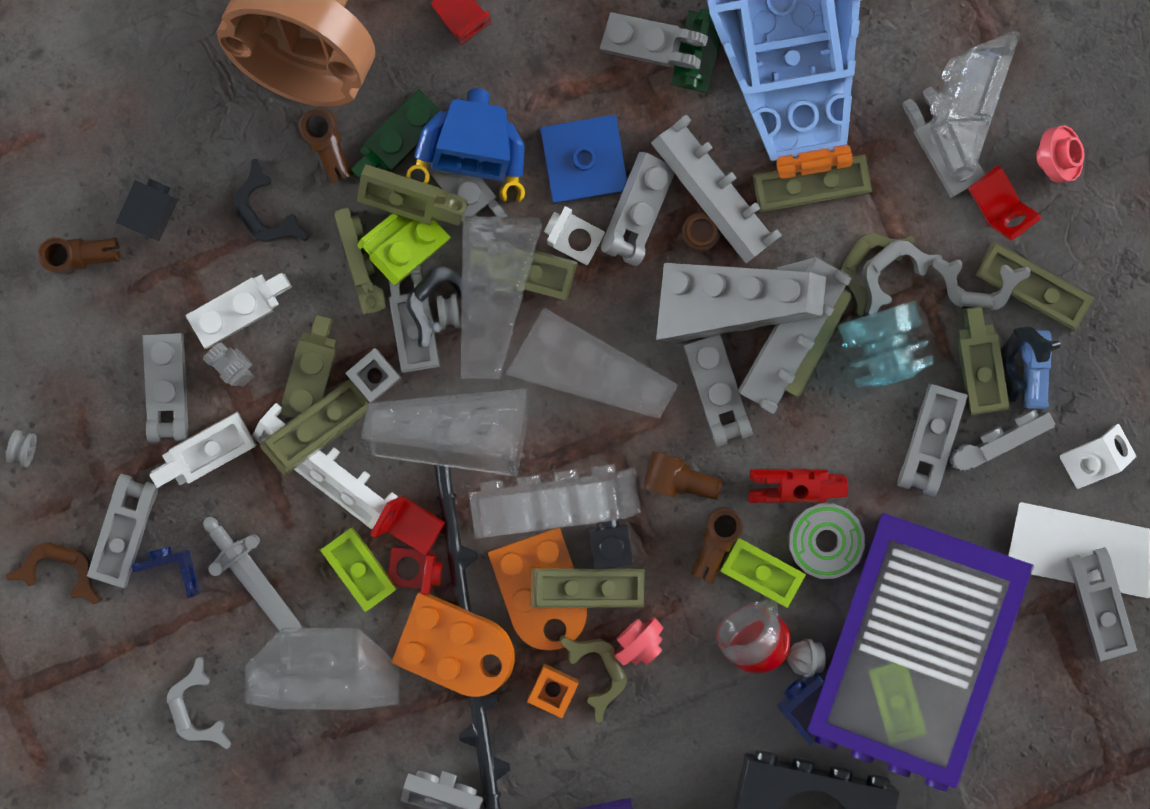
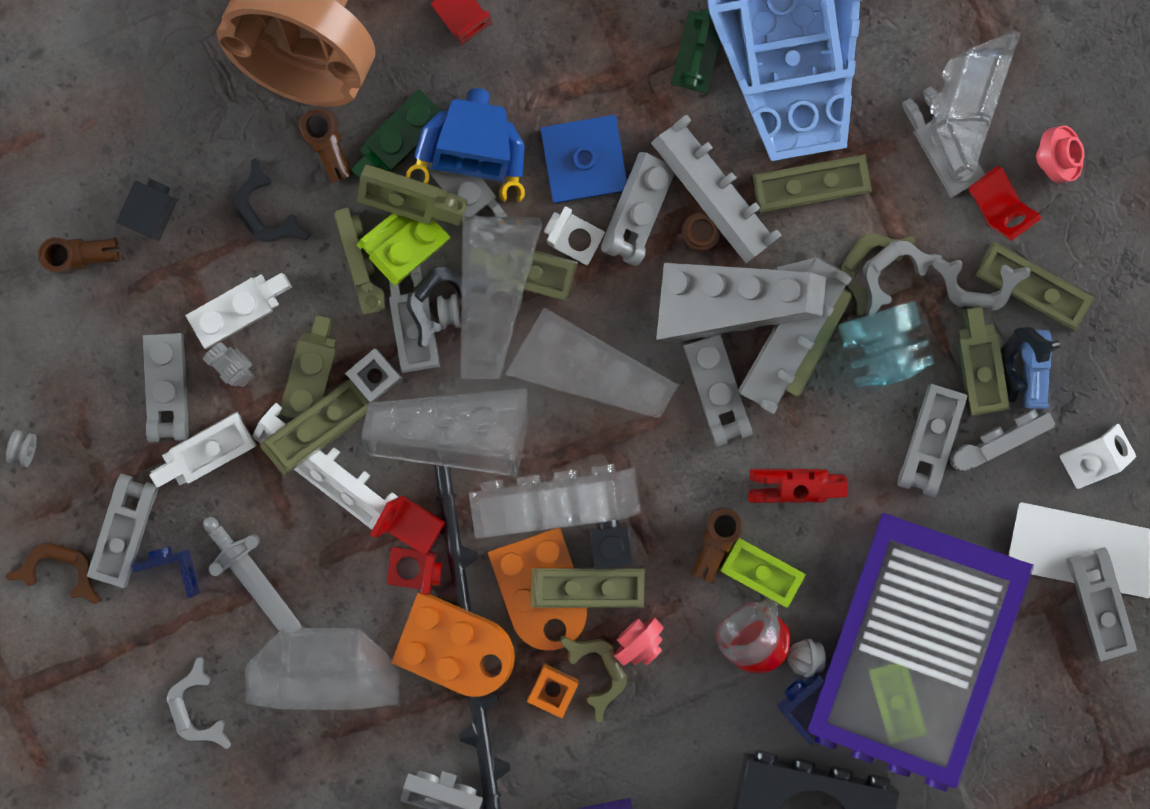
lime plate [320,527,398,612] -> none
light grey hinge [600,12,708,70] -> none
reddish brown pin [642,451,722,500] -> none
orange axle [776,144,853,179] -> none
light grey tile [788,503,865,579] -> none

